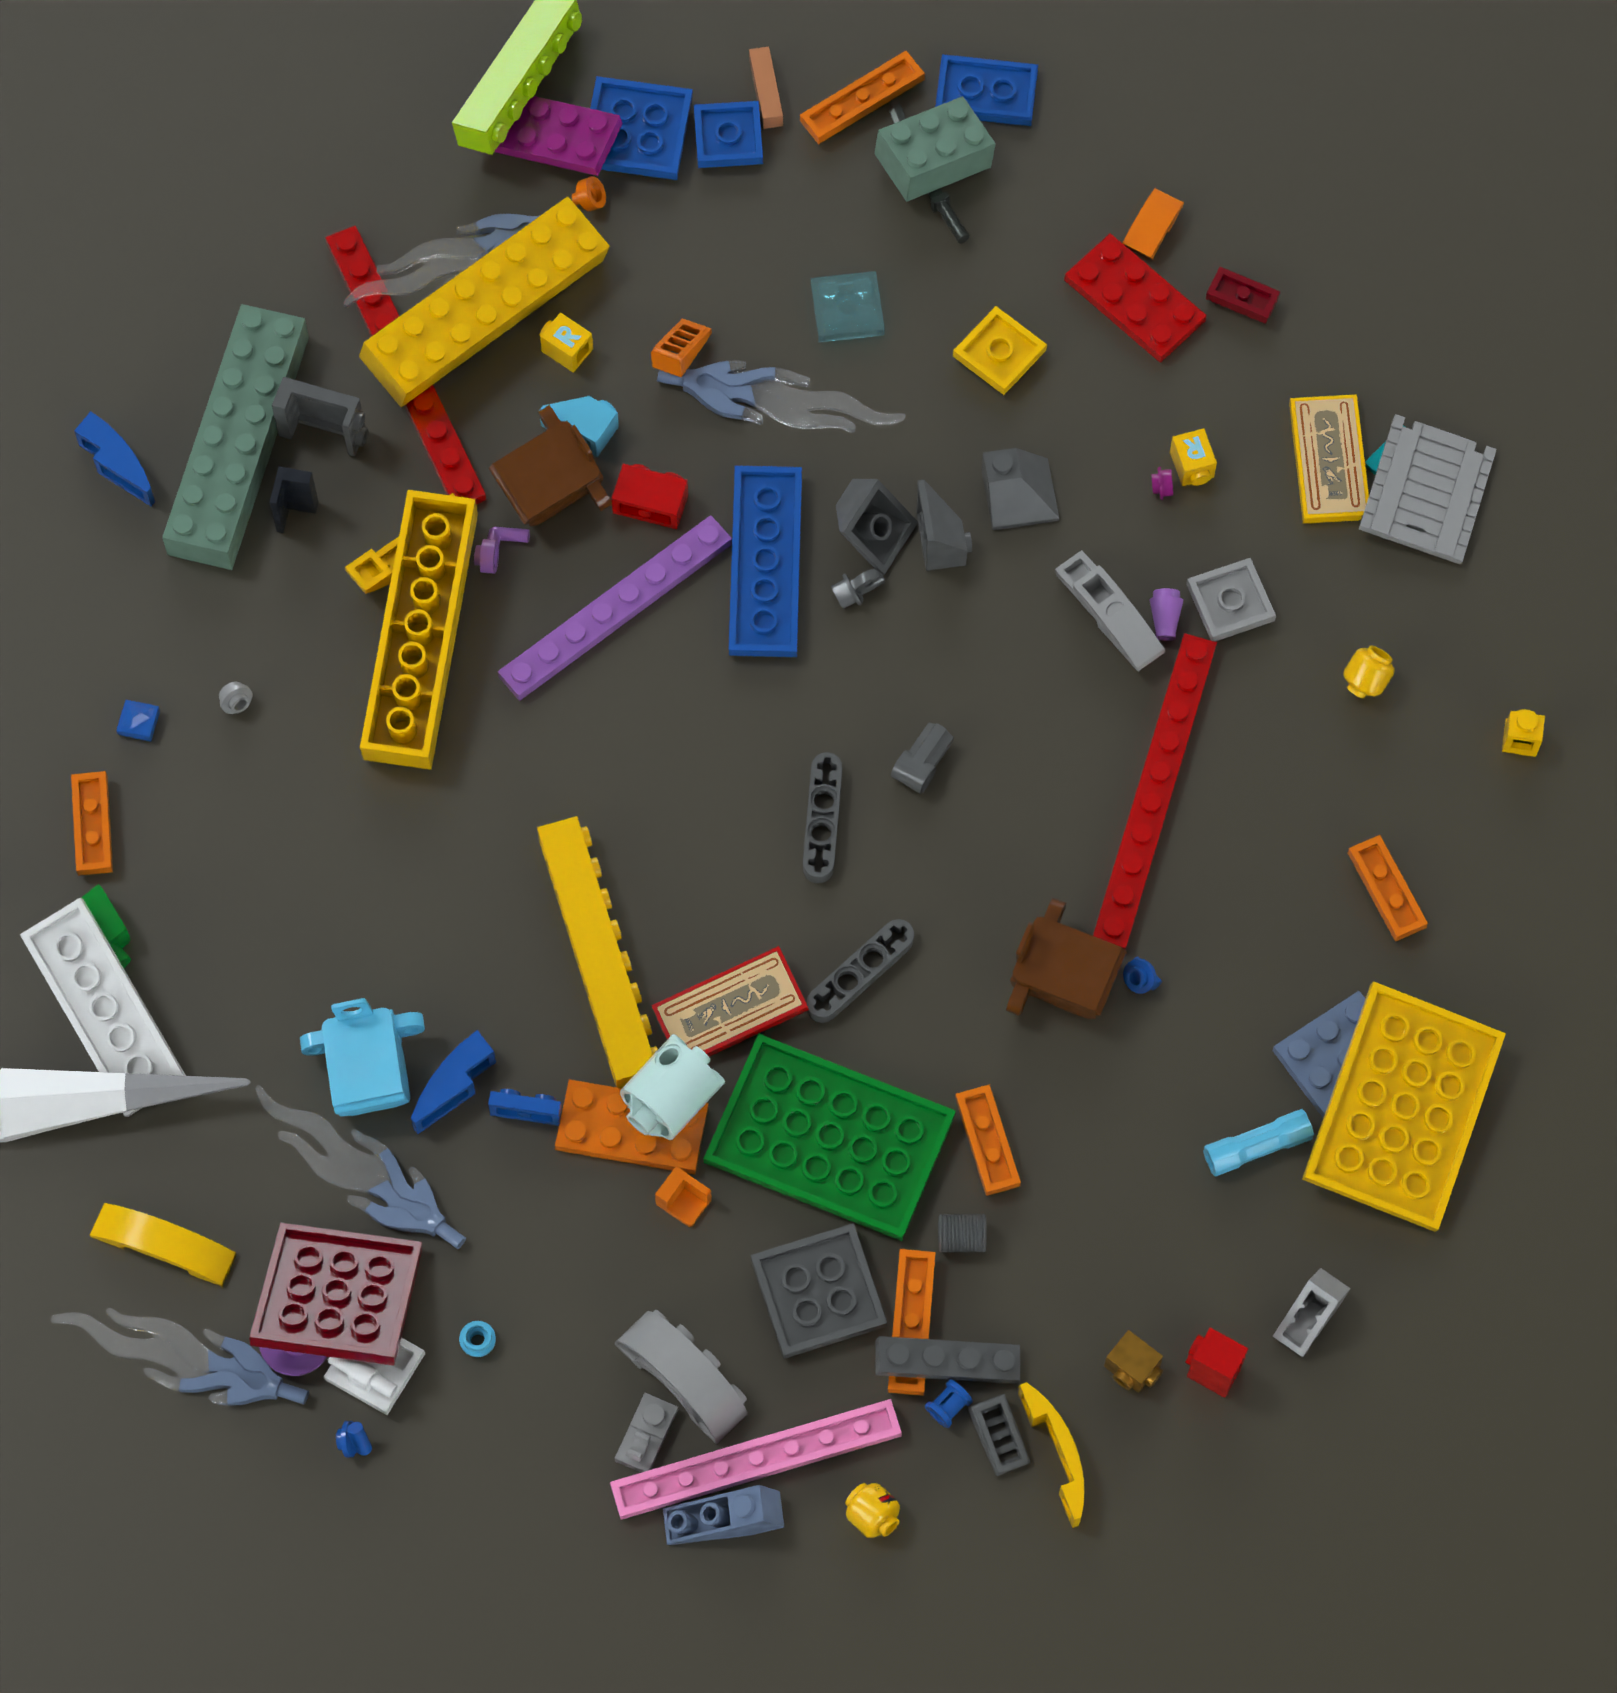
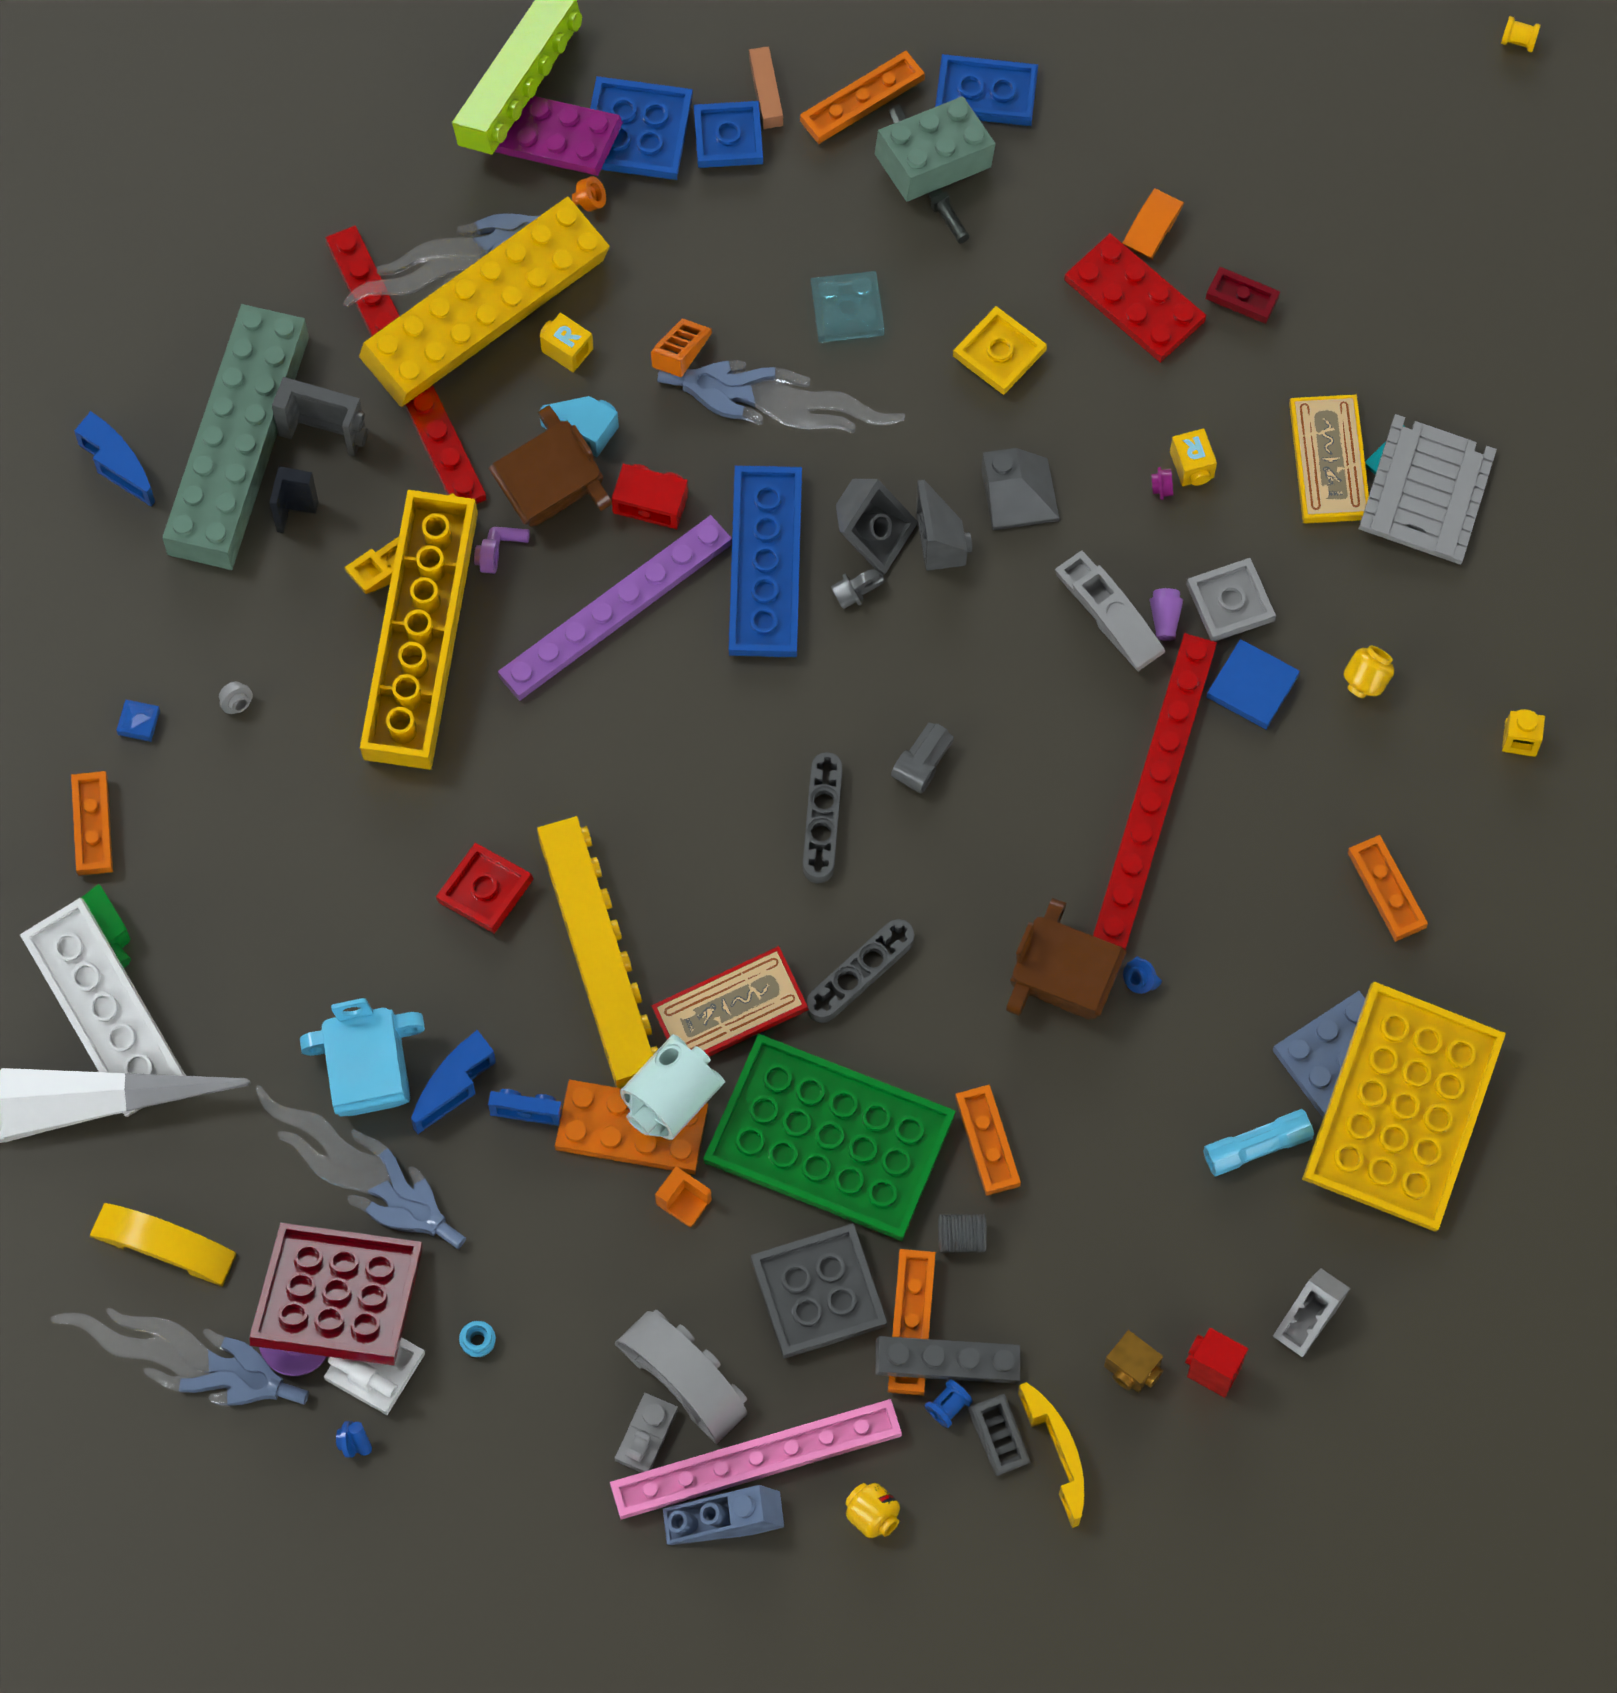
none -> red plate [436,843,534,934]
none -> blue tile [1206,639,1300,730]
none -> yellow bush [1501,16,1541,52]

